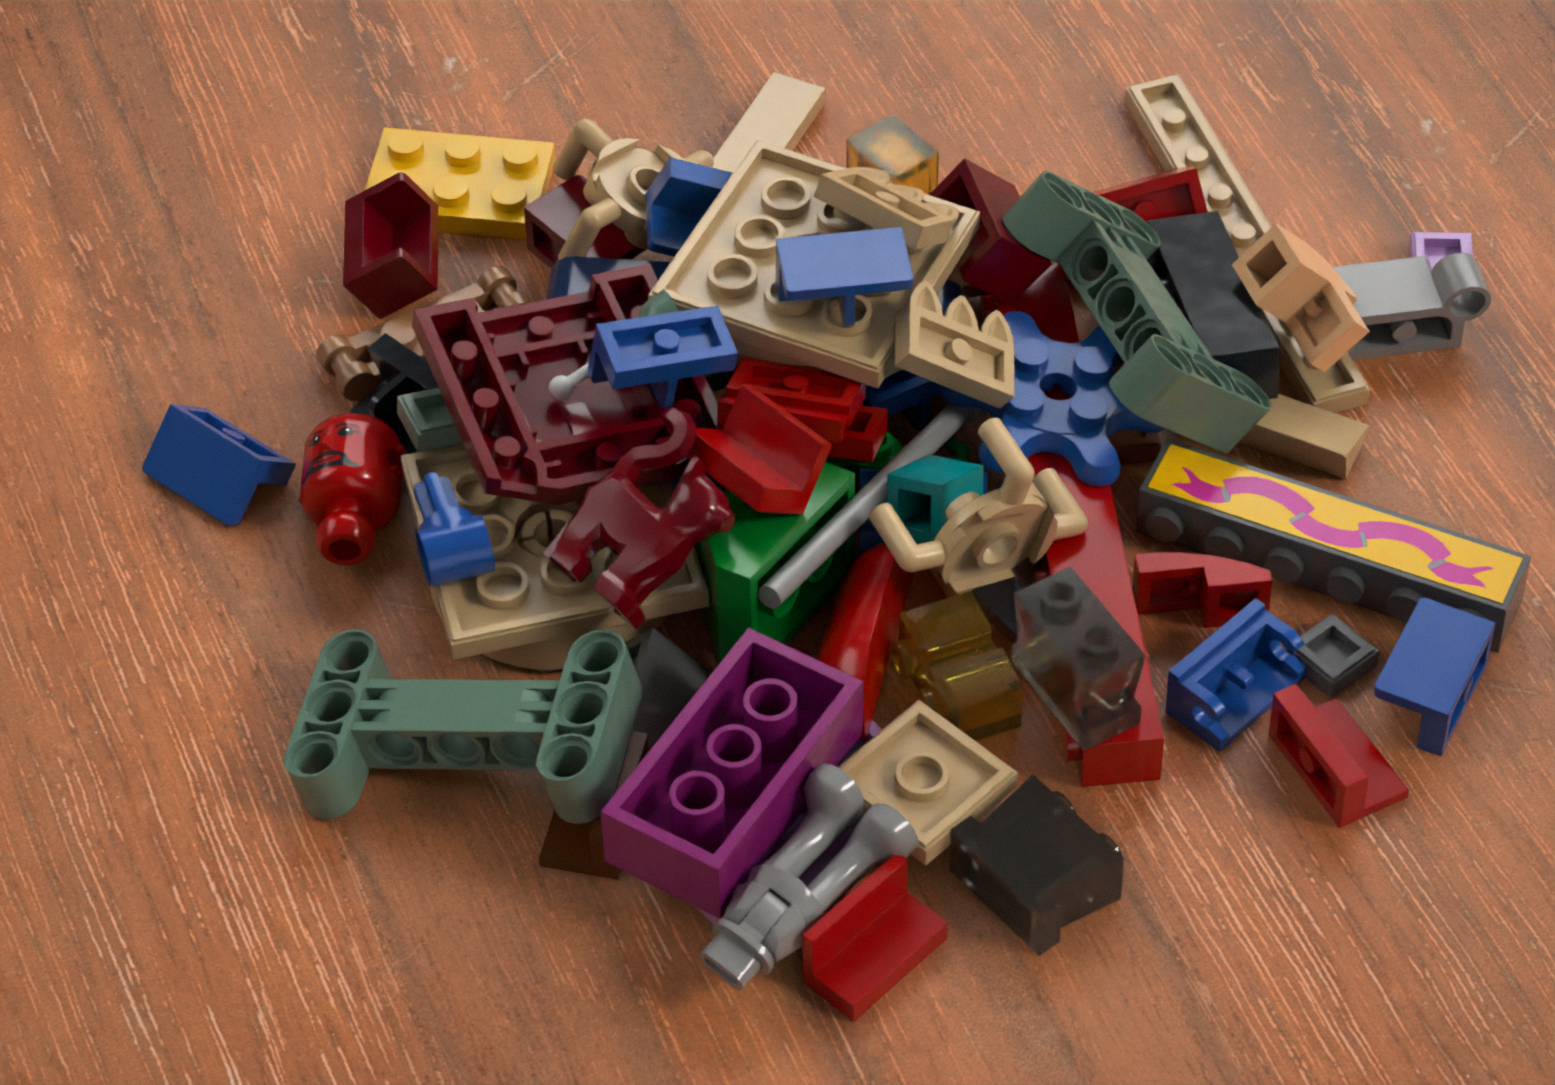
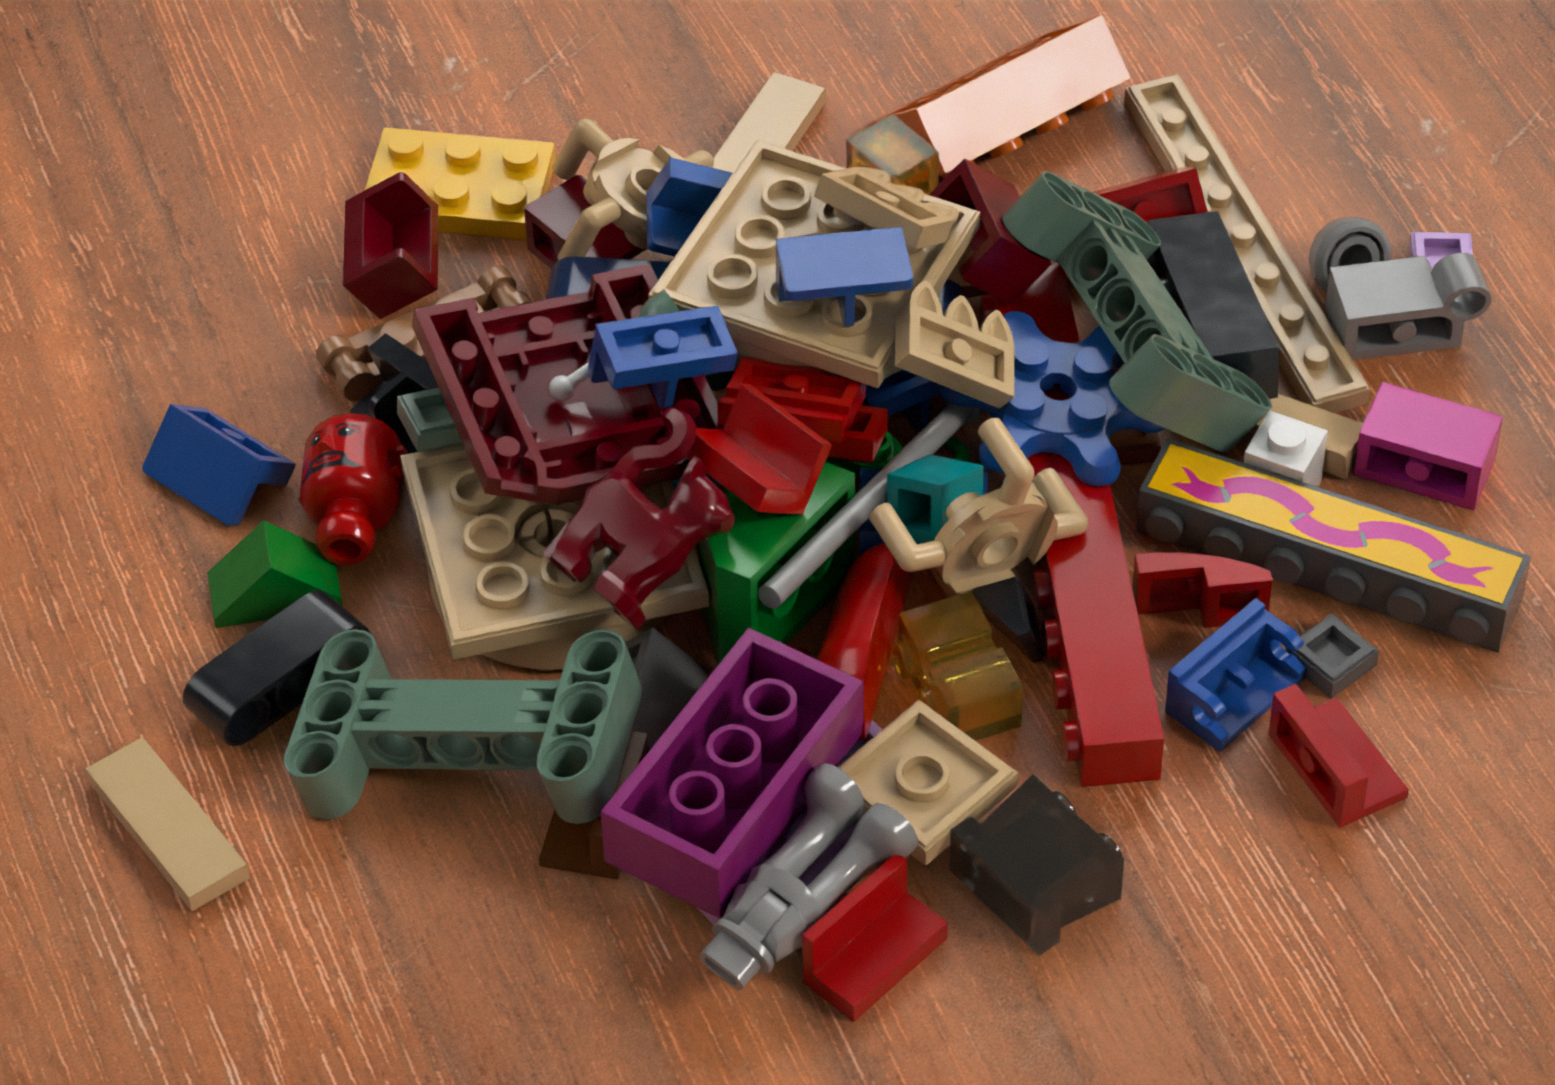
blue axle [413,472,495,588] -> none
clear smoke hips [1011,566,1146,751] -> none
light nougat brick [1232,223,1370,373] -> none
blue panel [1374,598,1496,756] -> none
none -> tan tile [85,737,250,911]
none -> black beam [183,590,371,747]
none -> green slope [207,520,343,628]
none -> slope [867,15,1130,180]
none -> white brick [1244,411,1328,487]
none -> light grey brick [1309,217,1391,293]
none -> dark pink brick [1354,382,1503,510]

